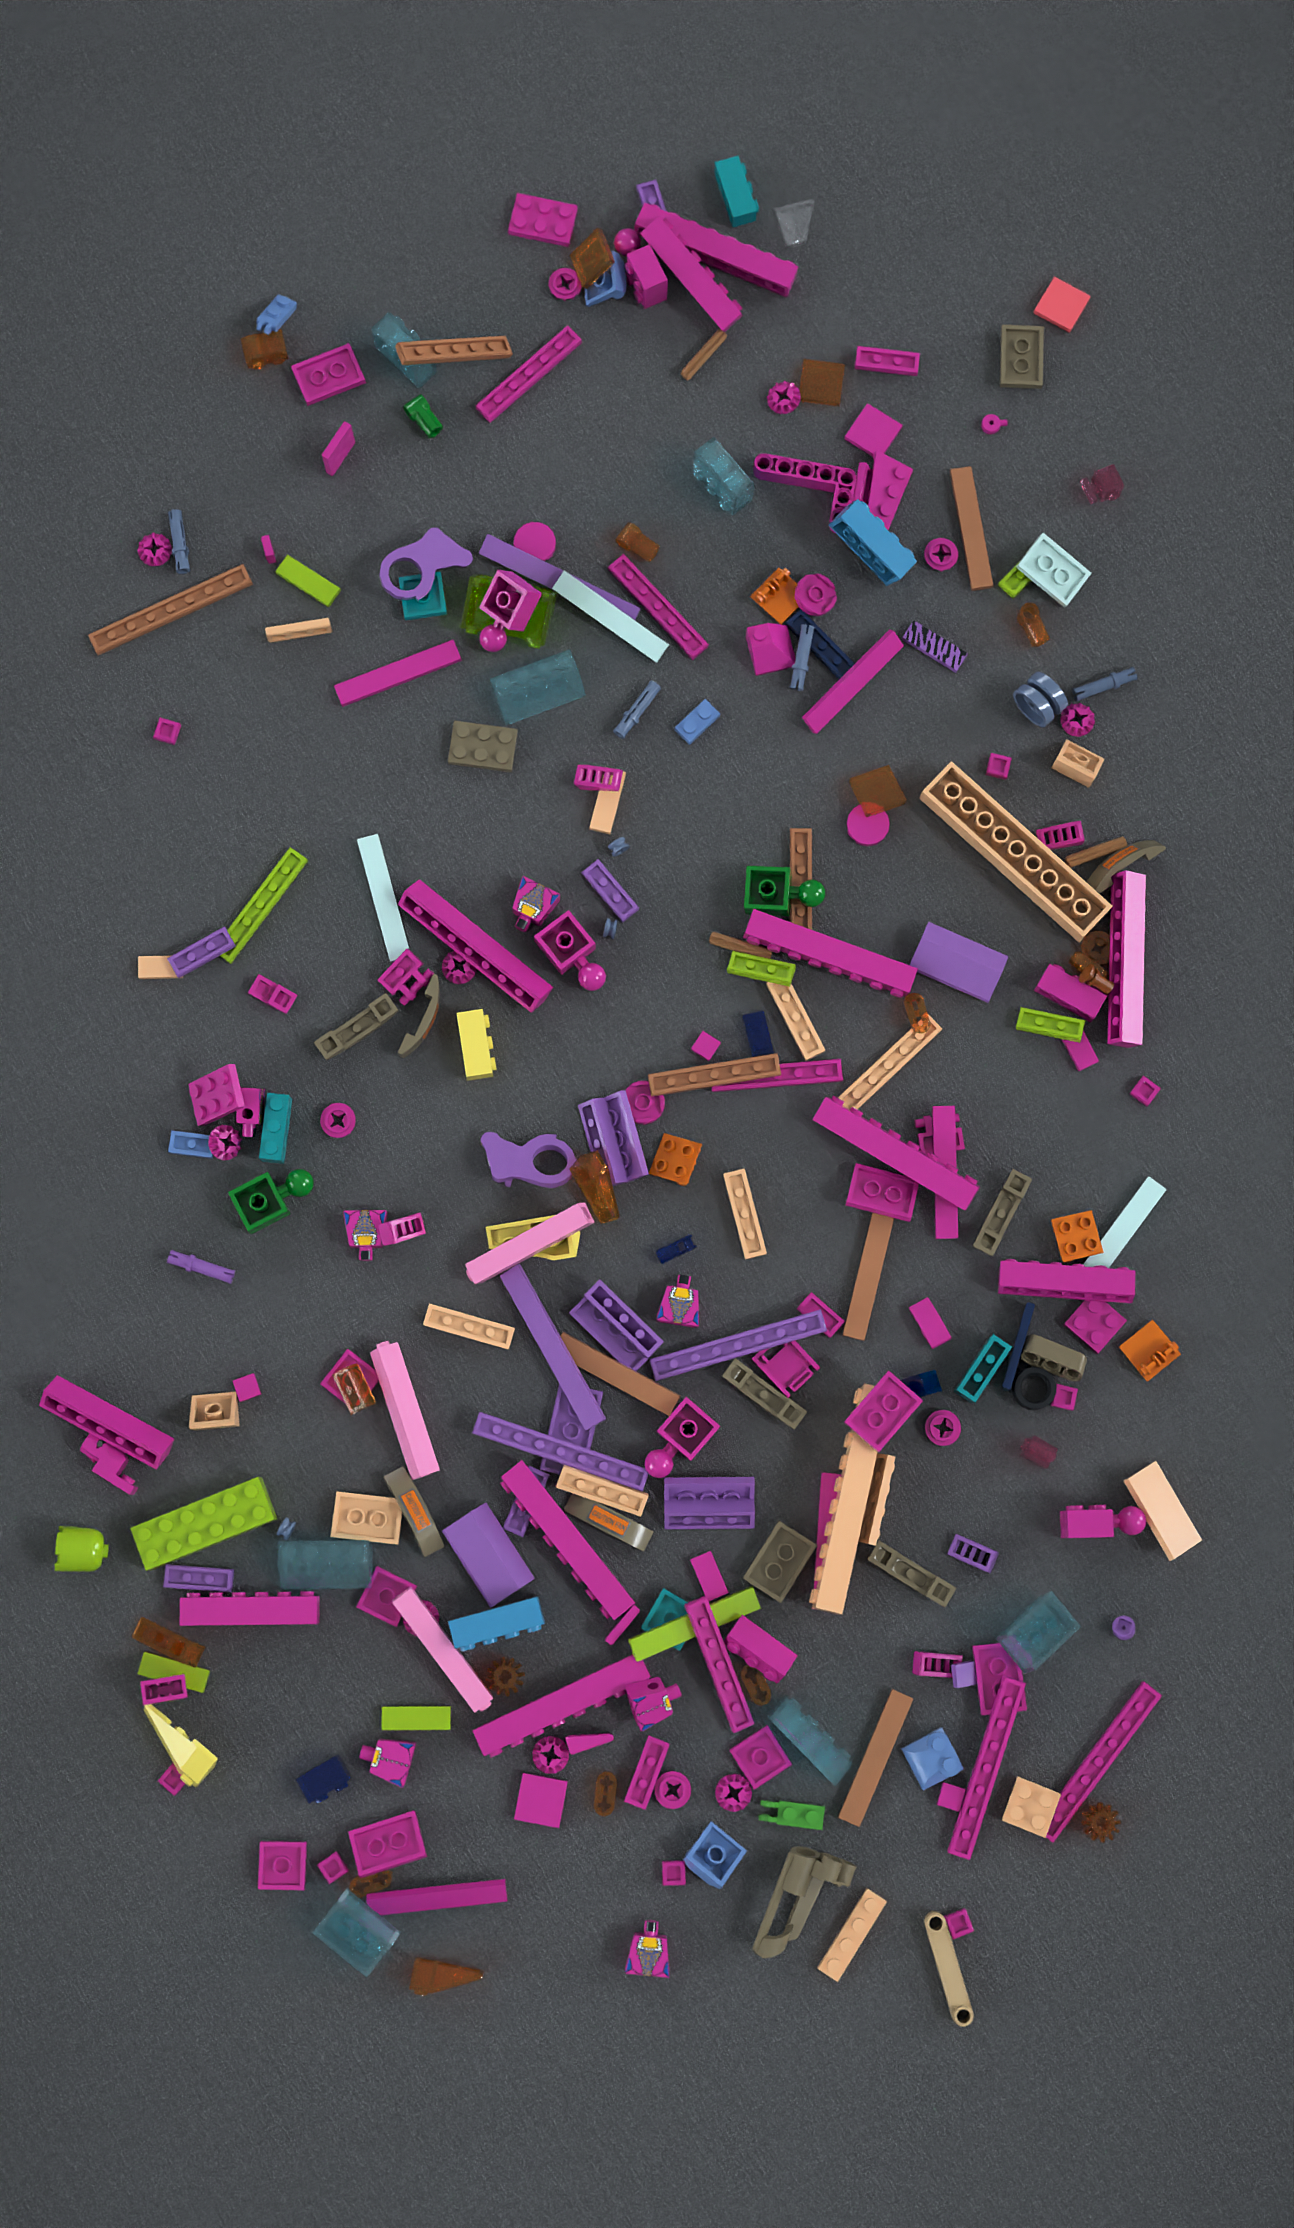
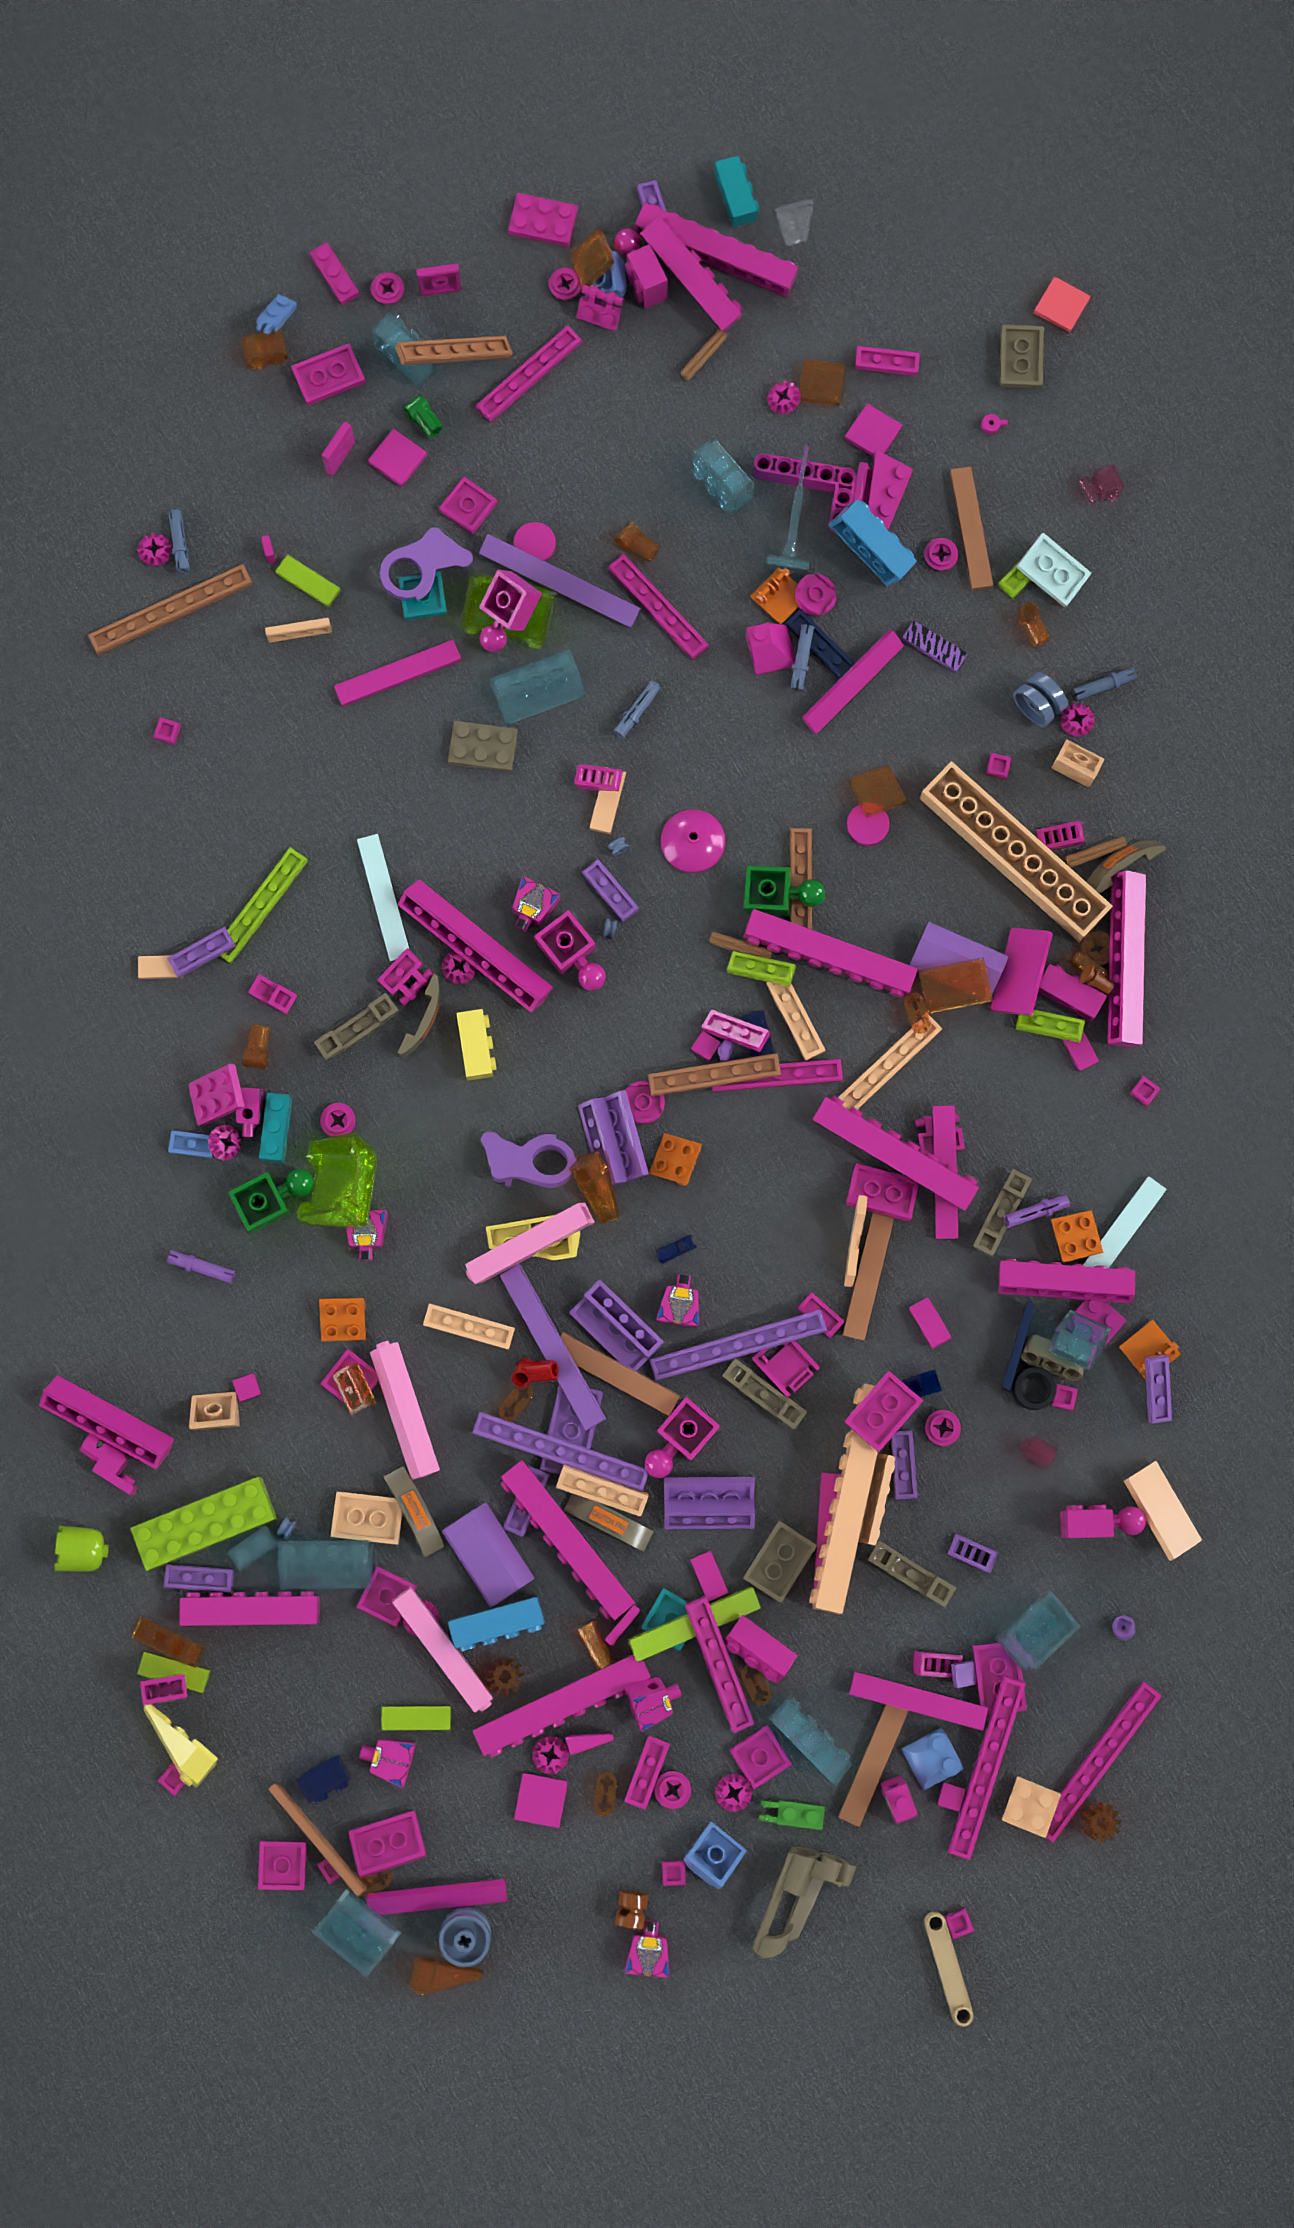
dark pink slope [378,1212,426,1246] -> none
light aqua tile [552,571,669,663] -> none
medium blue plate [675,699,720,745] -> none
light nougat plate [723,1168,767,1260] -> none
light nougat plate [817,1888,887,1982] -> none
teal brick [953,1334,1012,1404] -> none
none -> clear light blue brick [227,1526,281,1571]
none -> clear orange piece [242,1024,271,1070]
none -> nougat tile [268,1784,367,1896]
none -> clear neon green windscreen [297,1132,377,1228]
none -> dark pink plate [309,242,360,306]
none -> orange hinge [319,1298,366,1341]
none -> dark pink tile [368,429,427,487]
none -> dark pink gear [371,272,404,305]
none -> dark pink tile [416,263,461,296]
none -> dark pink tile [439,476,498,535]
none -> sand blue wheel [439,1906,491,1967]
none -> clear orange beam [499,1386,533,1422]
none -> red piece [511,1358,559,1388]
none -> clear orange axle [575,1620,613,1671]
none -> dark pink plate [576,285,624,331]
none -> dark orange wheel [615,1890,649,1929]
none -> dark pink dish [661,809,725,873]
none -> plate [701,1009,770,1052]
none -> medium lavender tile [717,1040,733,1062]
none -> clear light blue piece [766,442,810,571]
none -> light nougat tile [844,1195,867,1287]
none -> dark pink tile [849,1672,988,1730]
none -> dark pink torso [879,1775,918,1825]
none -> medium lavender tile [890,1430,918,1500]
none -> clear orange plate [919,957,993,1014]
none -> dark pink tile [990,928,1053,1016]
none -> medium lavender pin [1004,1194,1070,1228]
none -> clear light blue brick [1048,1310,1111,1369]
none -> medium lavender tile [1145,1354,1172,1424]

